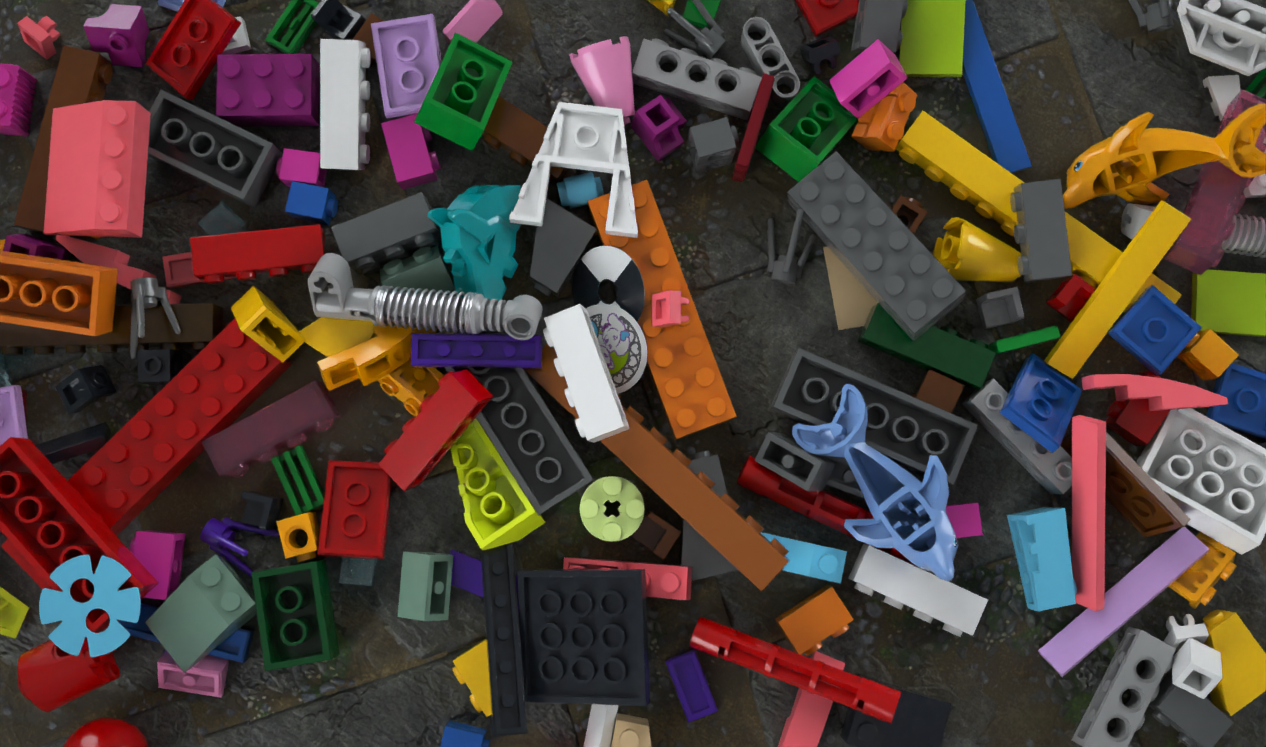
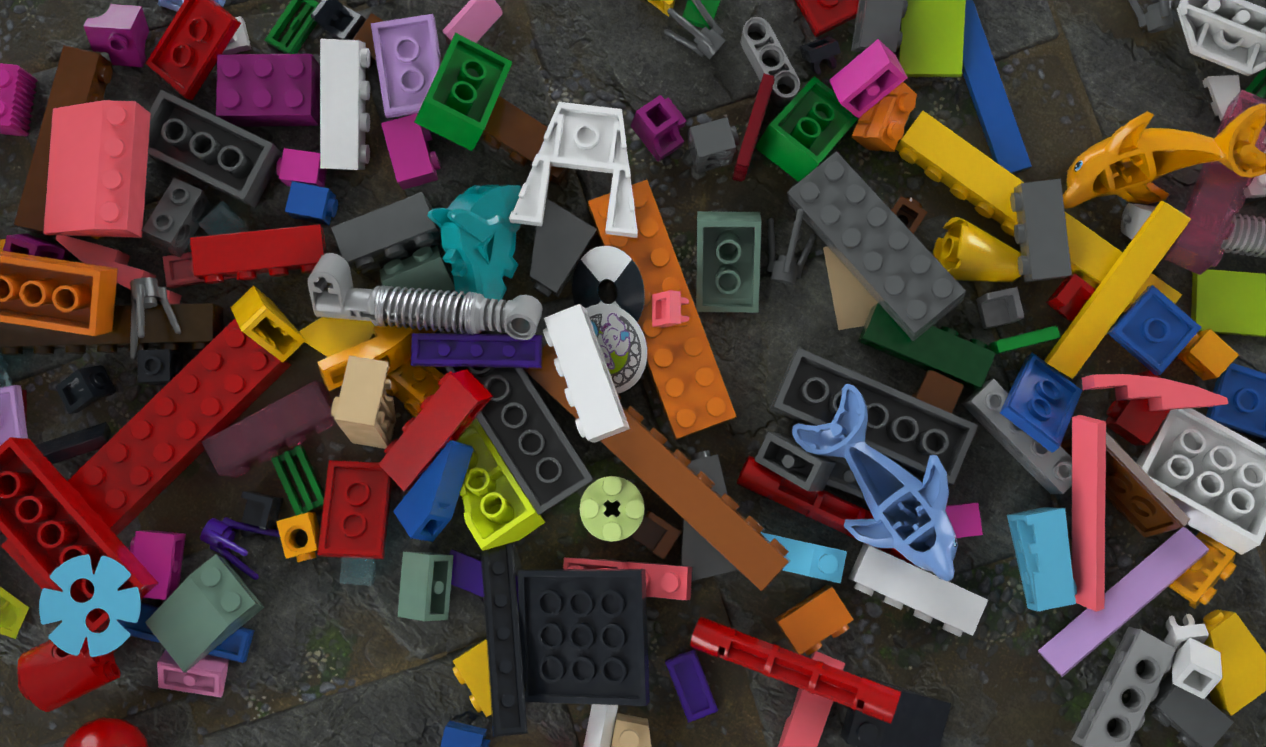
coral tile [17,16,60,60] -> none
dark green brick [251,559,340,671] -> none
medium azure brick [557,172,604,209] -> none
bright pink cone [569,36,635,125] -> none
light grey brick [632,39,762,121] -> none
none -> dark grey brick [142,178,211,258]
none -> tan wedge [331,355,396,449]
none -> blue slope [393,440,474,542]
none -> sand green slope [696,211,761,313]

